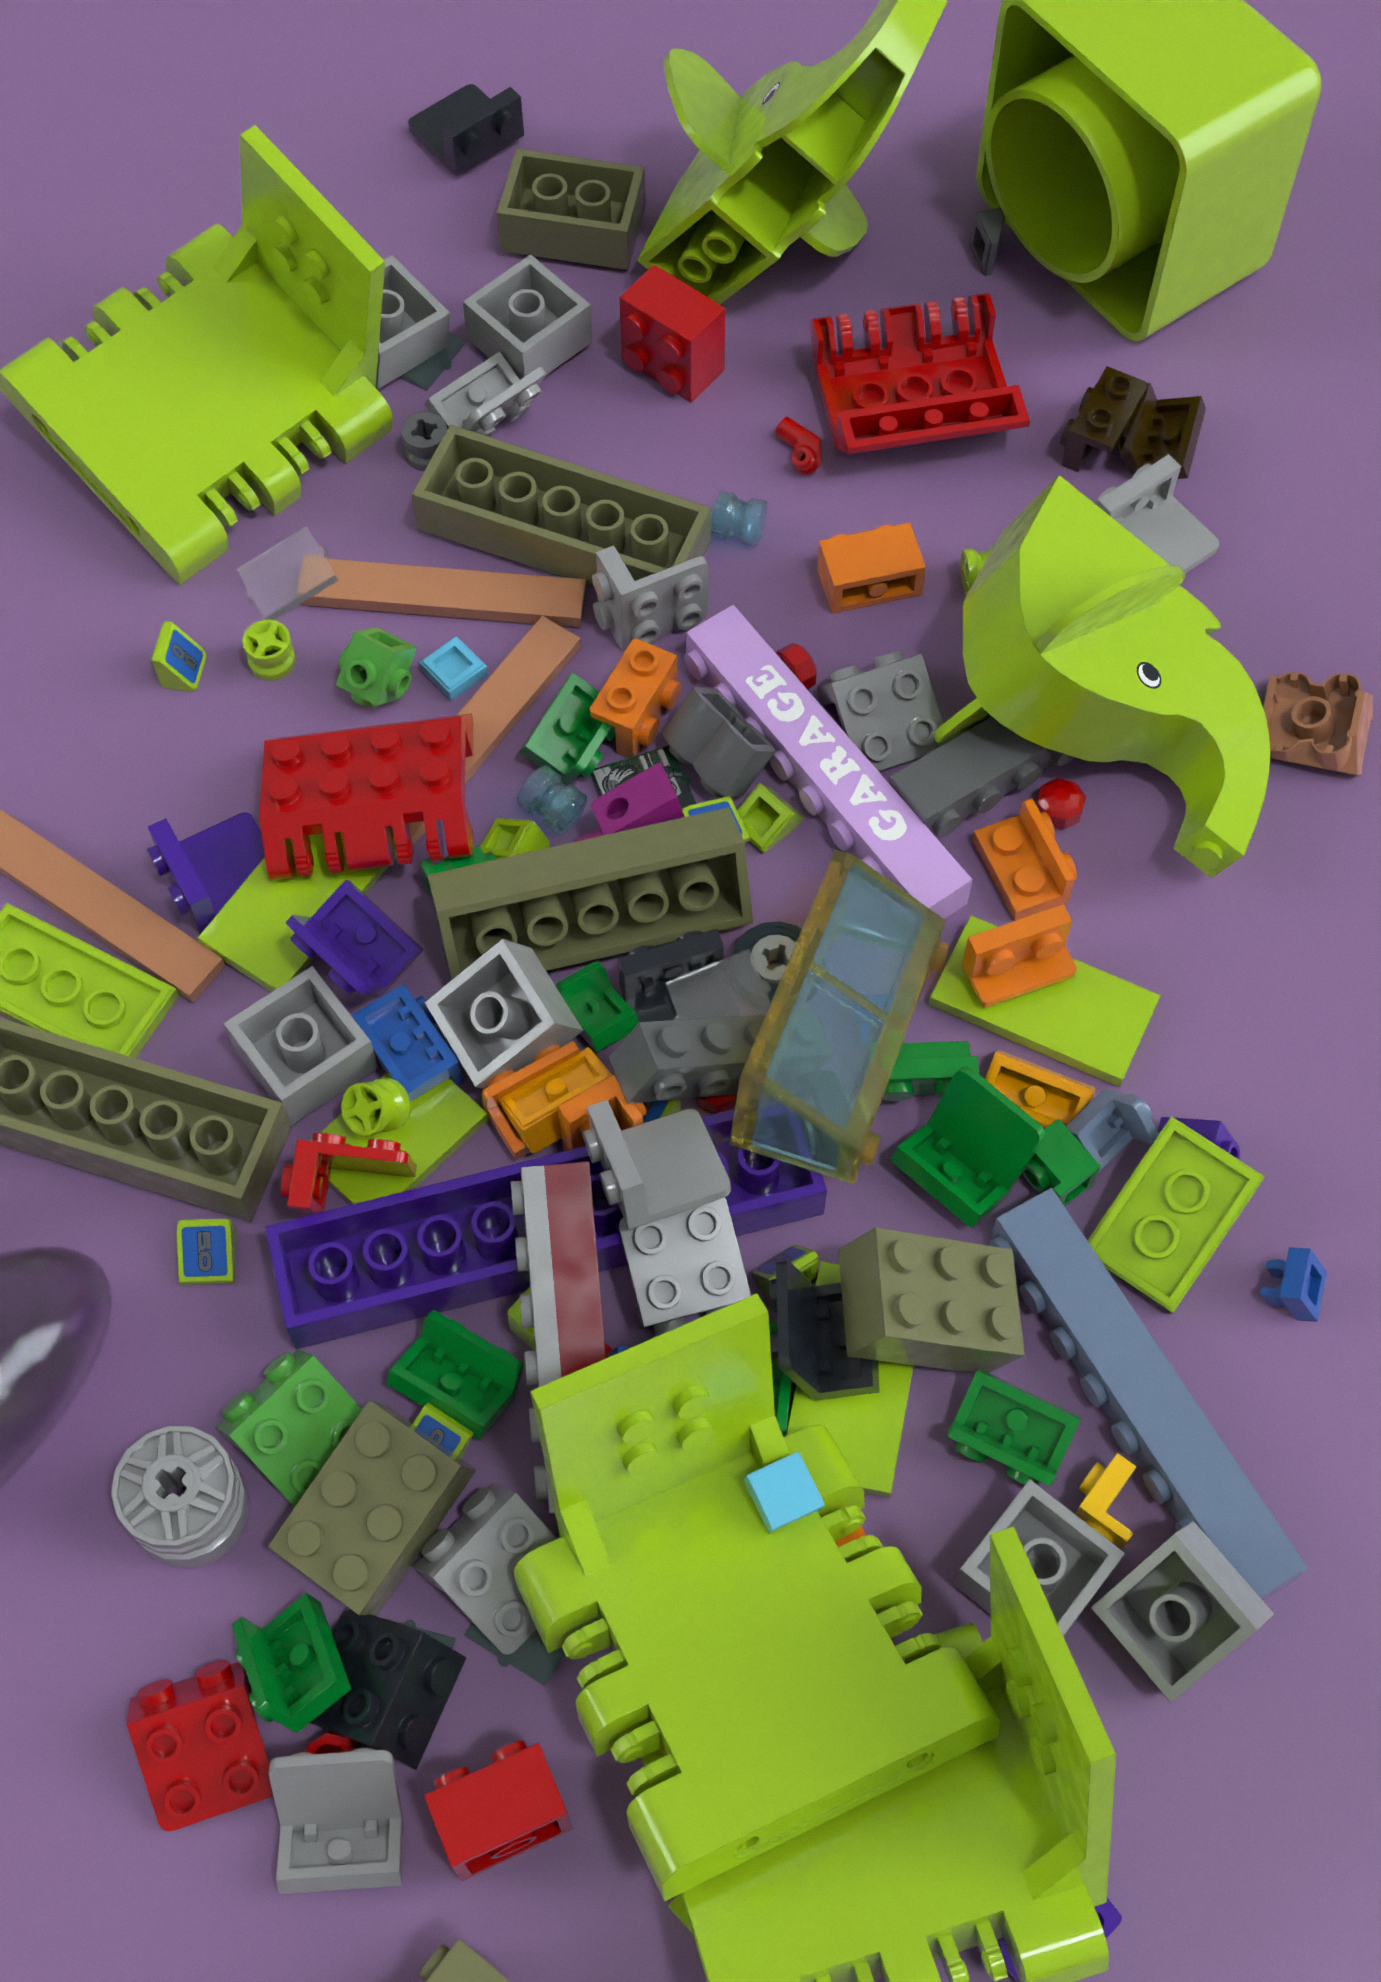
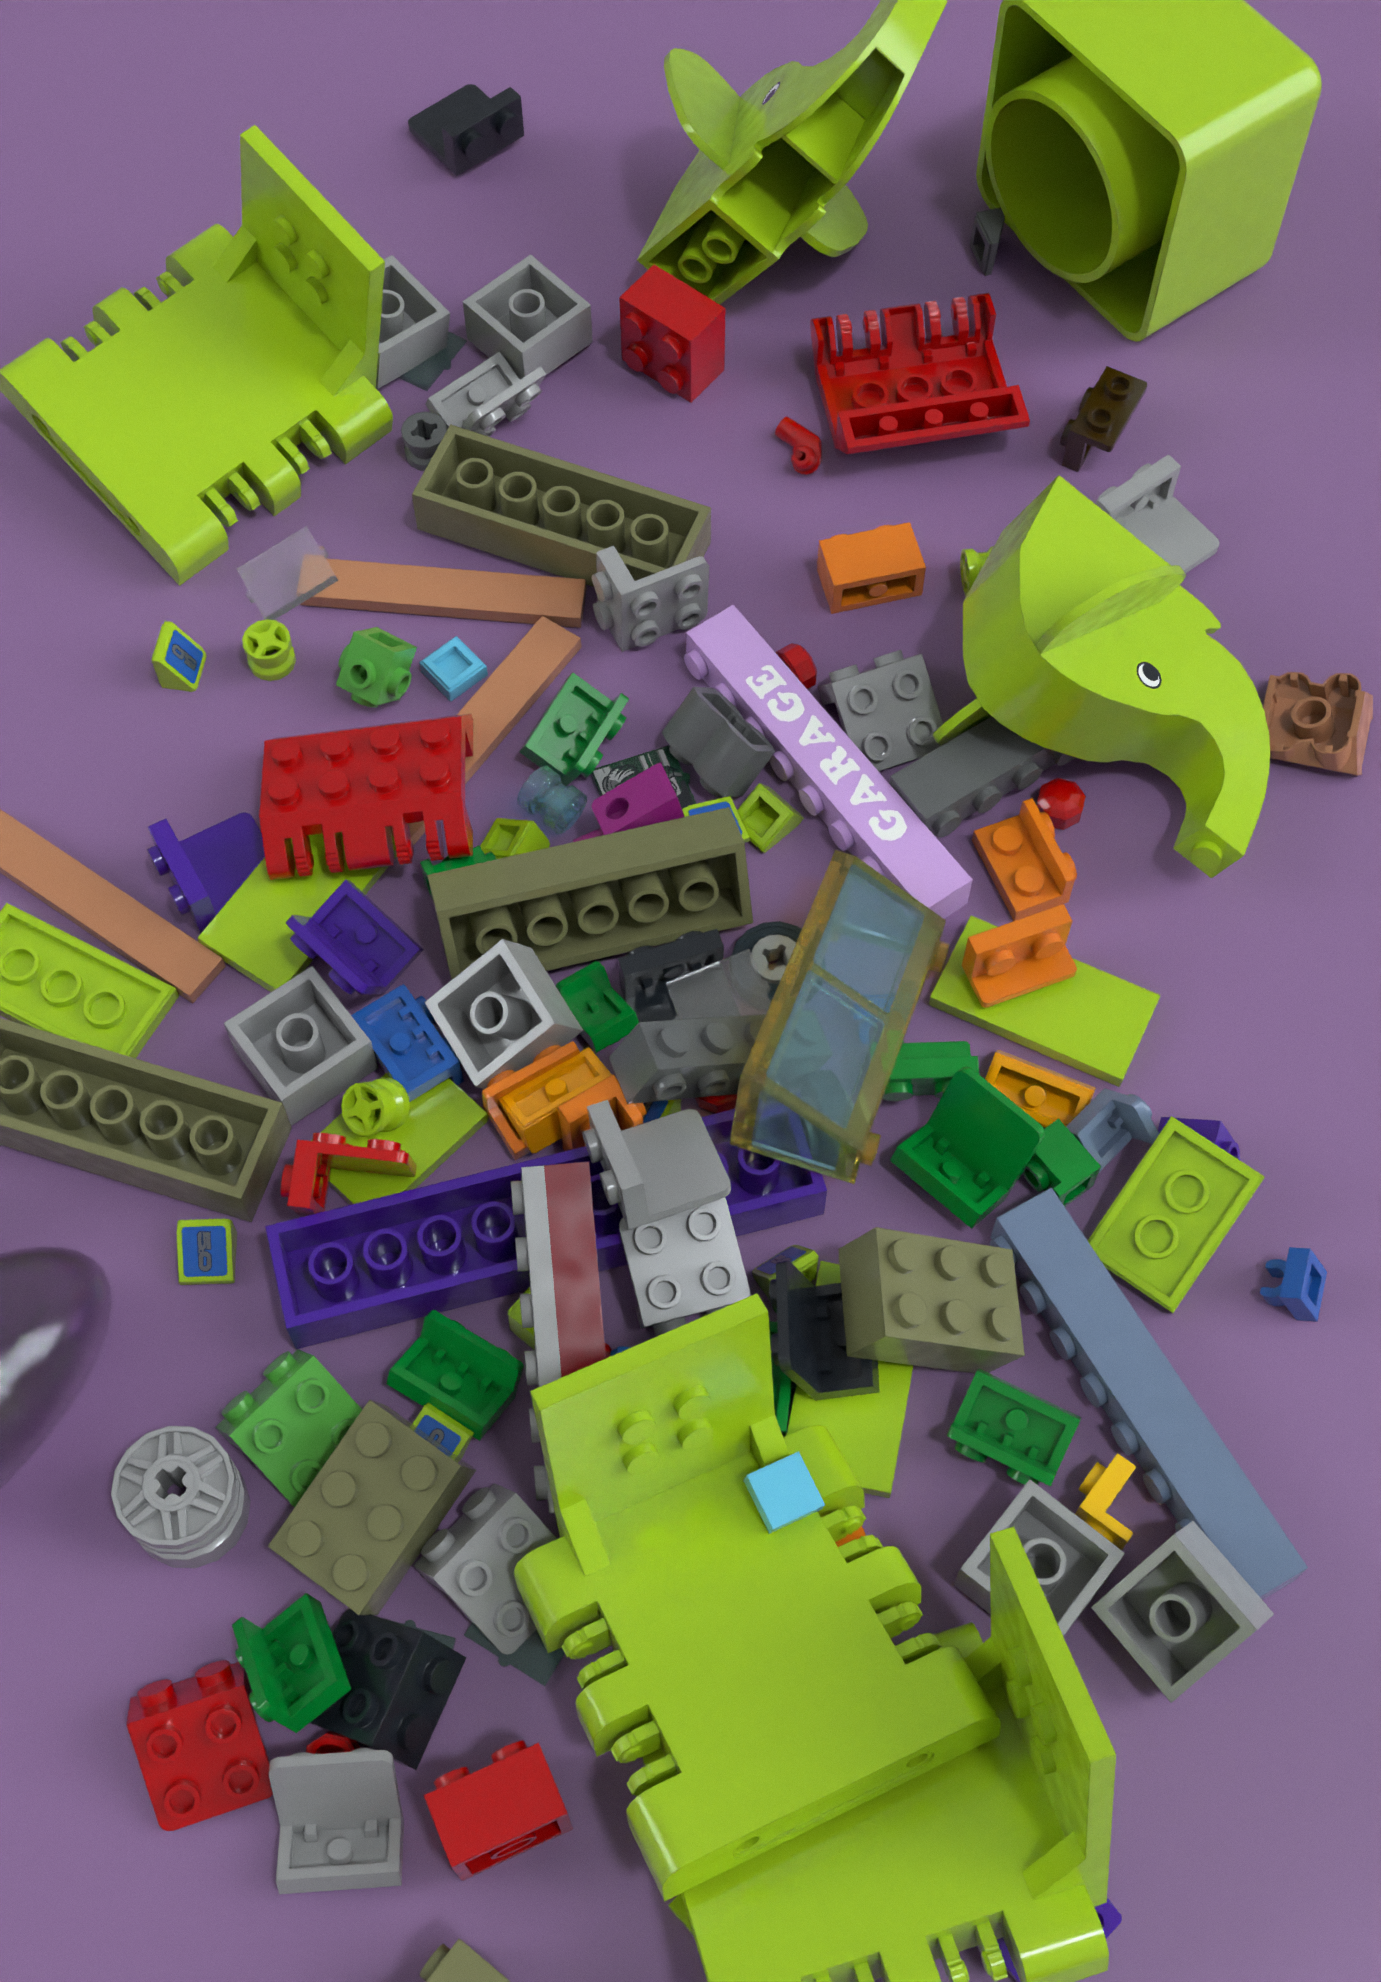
olive brick [497,148,646,270] -> none
orange bracket [590,638,682,761] -> none
clear light blue wheel [711,490,768,547] -> none
dark brown bracket [1120,383,1206,479] -> none

